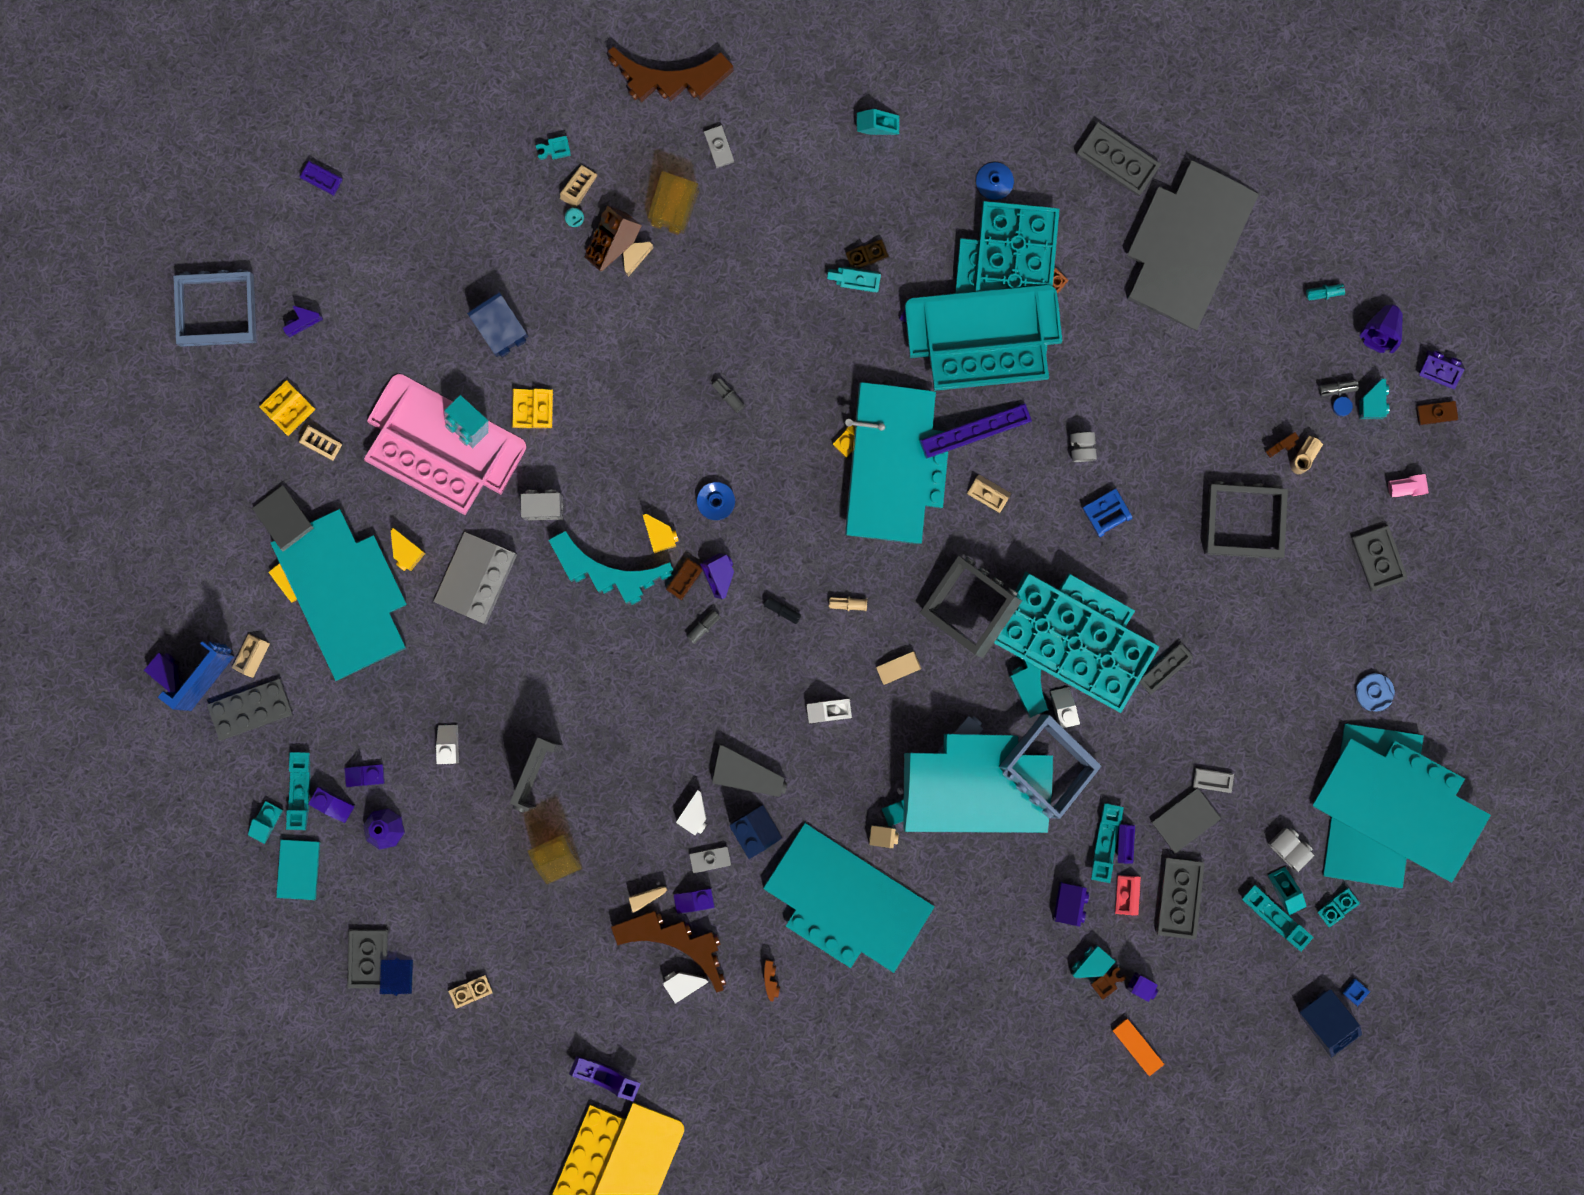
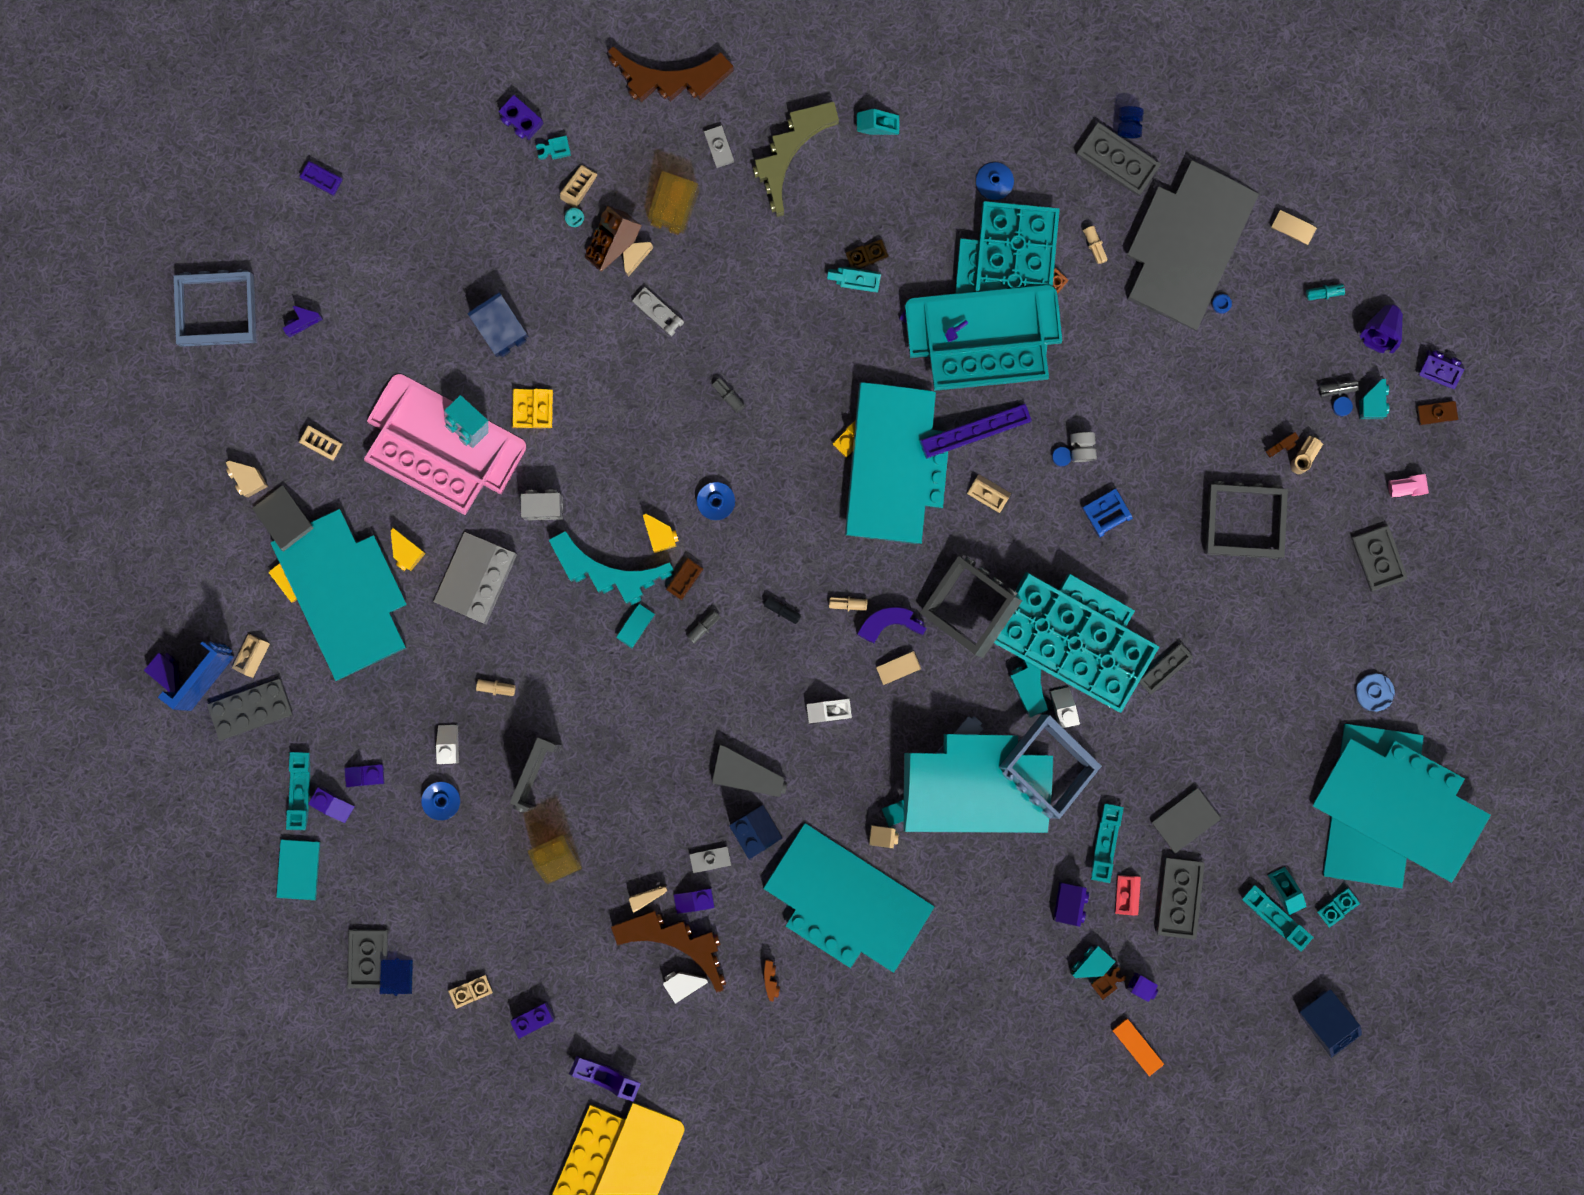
teal slope [248,801,283,844] -> none
yellow slope [259,380,316,436] -> none
dark purple cone [363,808,405,850] -> none
white slope [676,790,707,835] -> none
dark purple slope [700,553,734,599] -> none
light grey hinge [845,419,885,431] -> none
dark purple tile [1118,824,1135,864] -> none
light grey tile [1193,768,1234,793] -> none
light grey brick [1268,828,1314,872] -> none
blue tile [1342,978,1370,1006] -> none
none -> tan slope [226,461,268,497]
none -> blue dish [421,782,460,820]
none -> tan axle [476,679,516,696]
none -> dark purple brick [498,95,544,141]
none -> dark purple brick [510,1002,555,1039]
none -> teal slope [616,604,655,648]
none -> light grey plate [632,287,684,337]
none -> olive arch [752,102,839,217]
none -> dark purple arch [857,607,927,644]
none -> dark purple hand [945,320,968,342]
none -> blue tile [1052,447,1072,467]
none -> tan axle [1083,226,1107,264]
none -> clear blue wheel [1117,106,1144,139]
none -> blue tile [1212,294,1232,314]
none -> tan slope [1272,210,1317,245]

